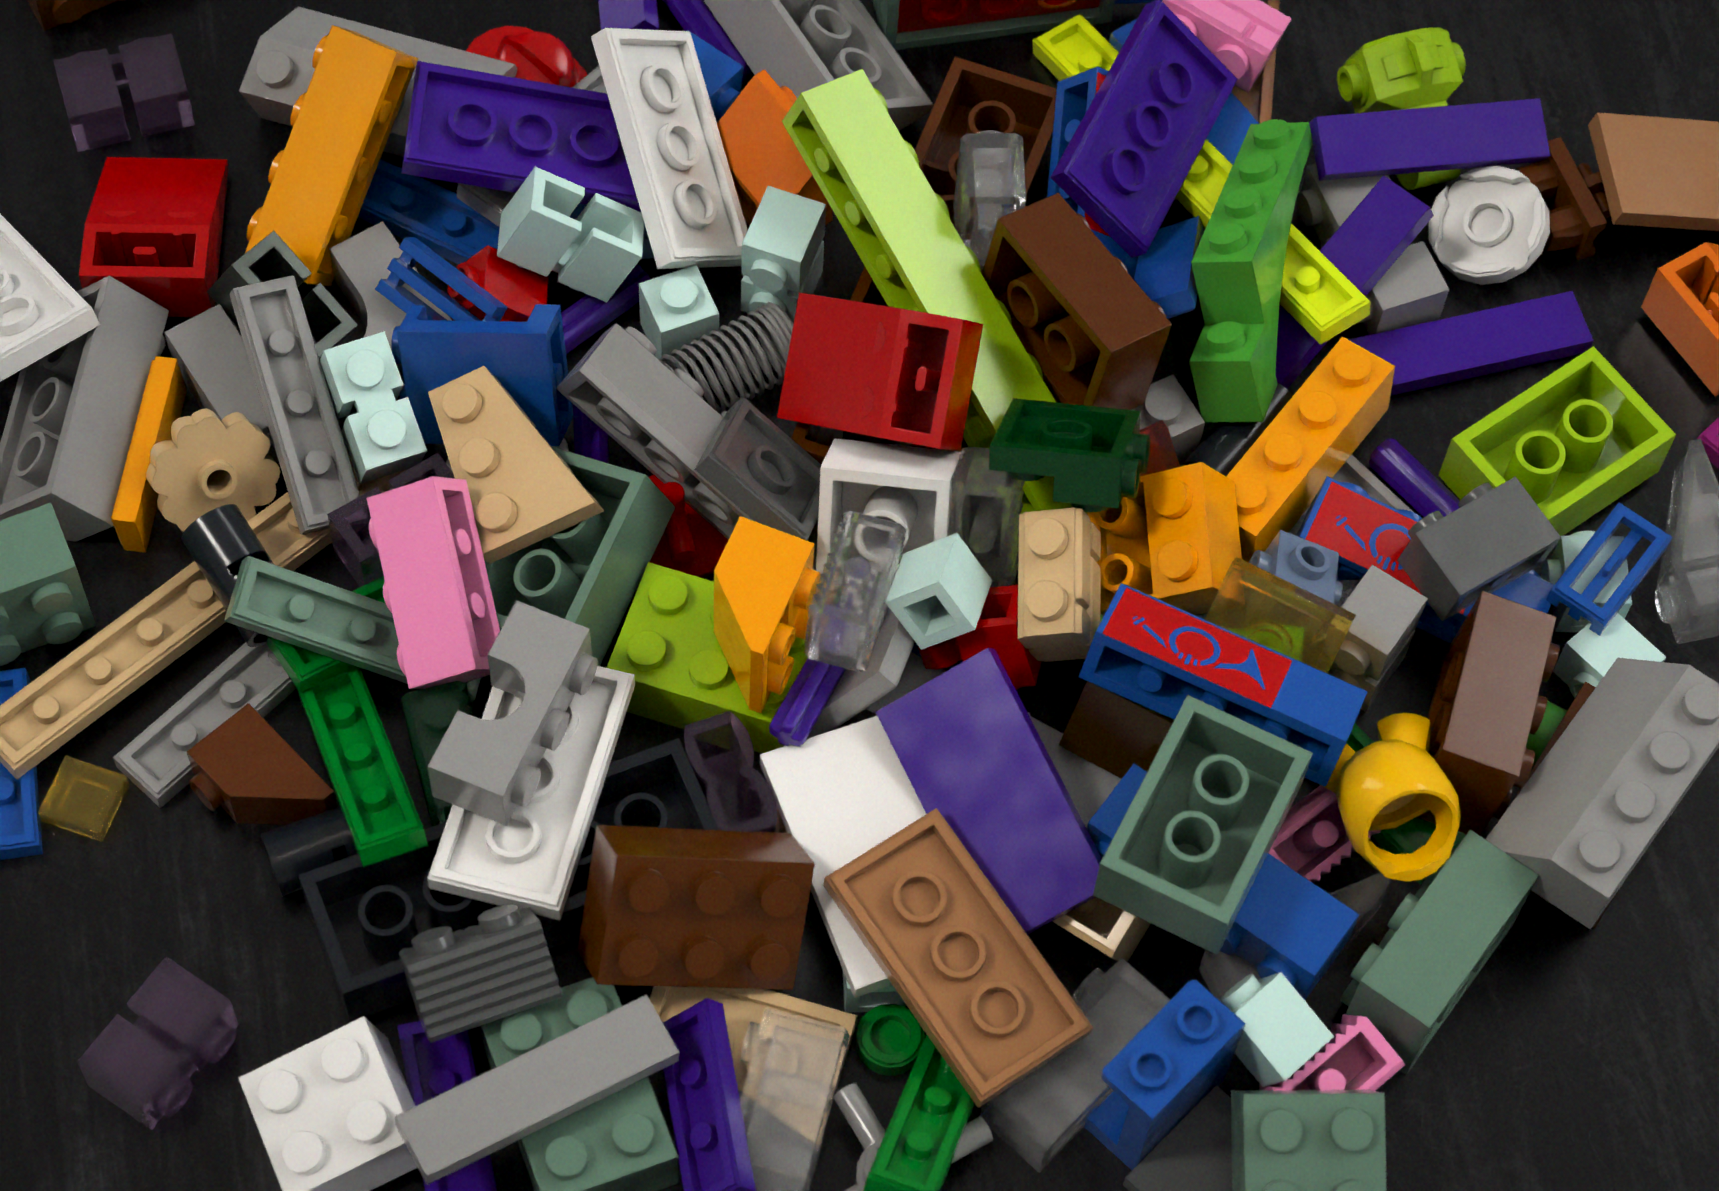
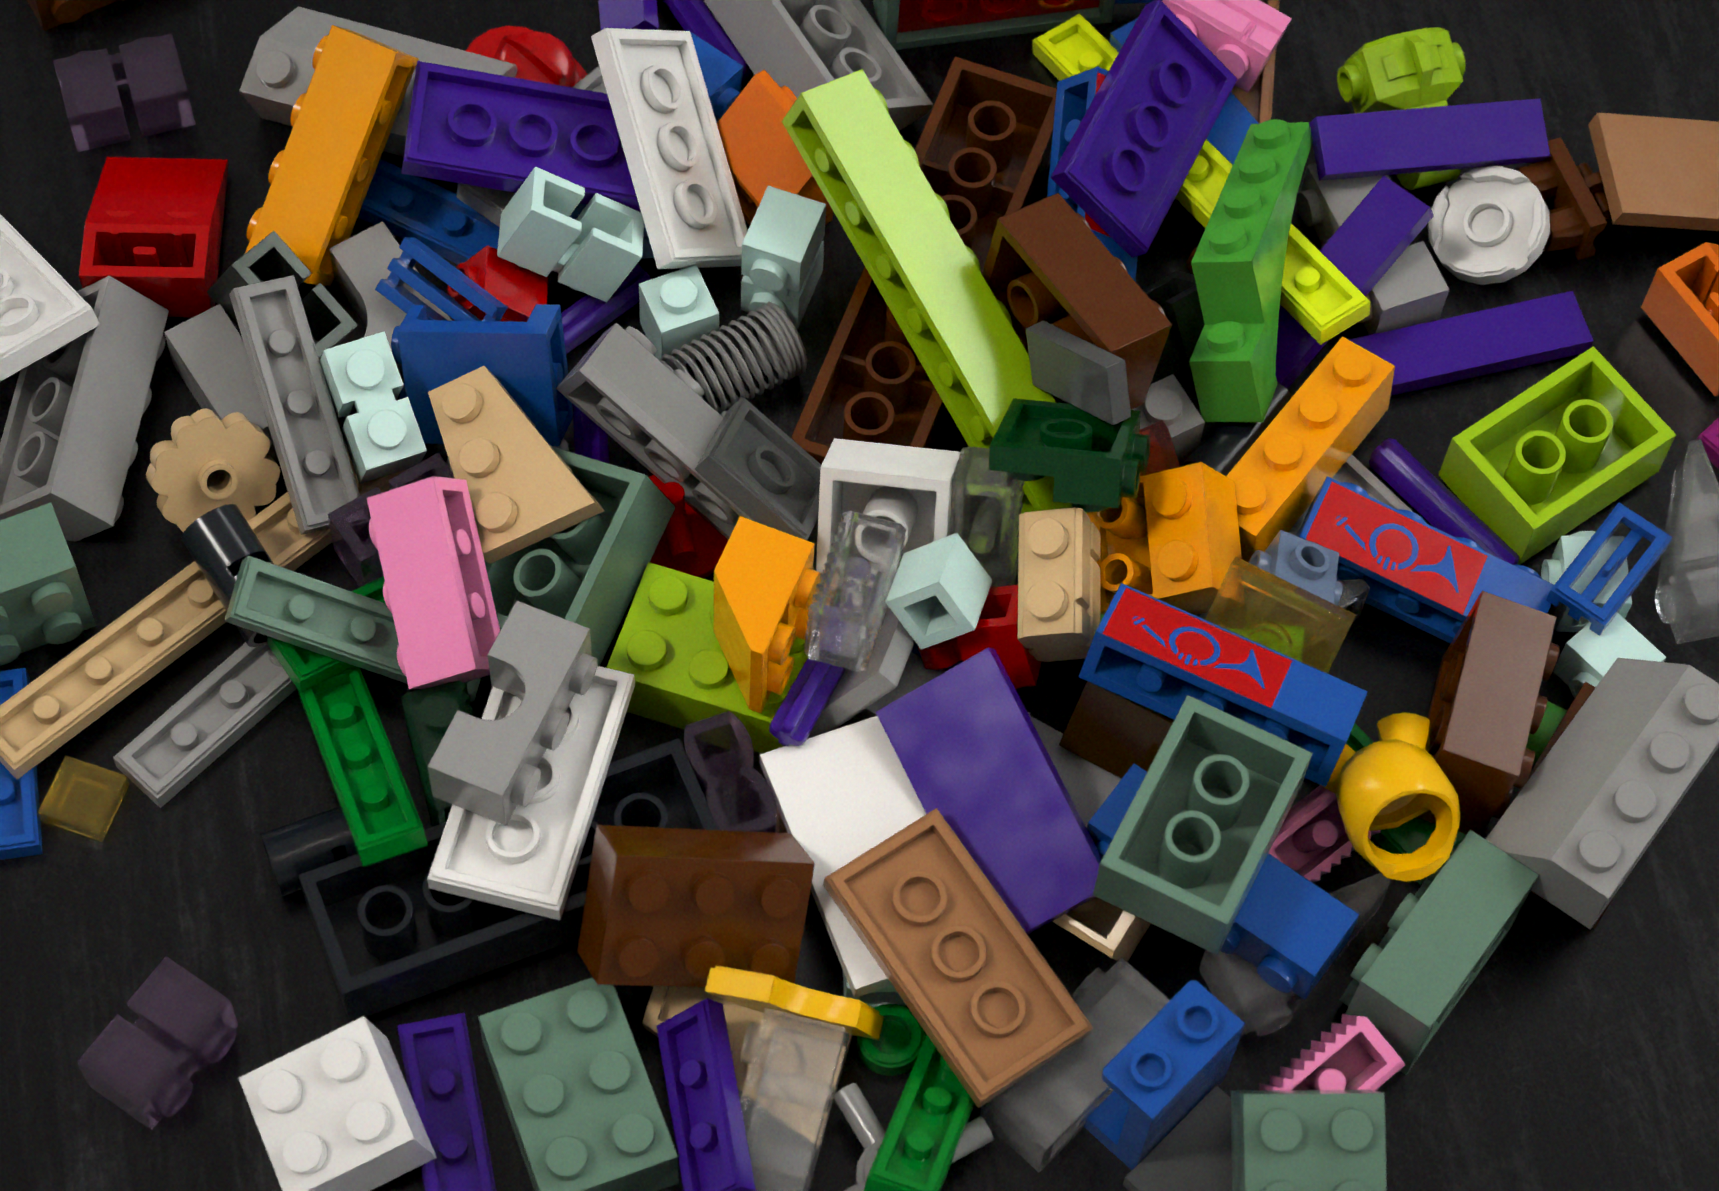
light orange tile [111,356,187,553] -> none
reddish brown slope [187,703,337,825] -> none
light grey tile [395,995,680,1185] -> none
dark grey brick [399,904,563,1043] -> none
red slope [777,292,983,451] -> none
clear brick [953,130,1026,266] -> none
blue tile [1134,216,1205,319] -> none
light aqua brick [1220,972,1334,1087] -> none
light grey piece [1316,565,1428,712] -> none
dark grey brick [1397,476,1561,622] -> none
none -> yellow tile [705,966,884,1040]
none -> dark grey tile [1026,321,1131,425]

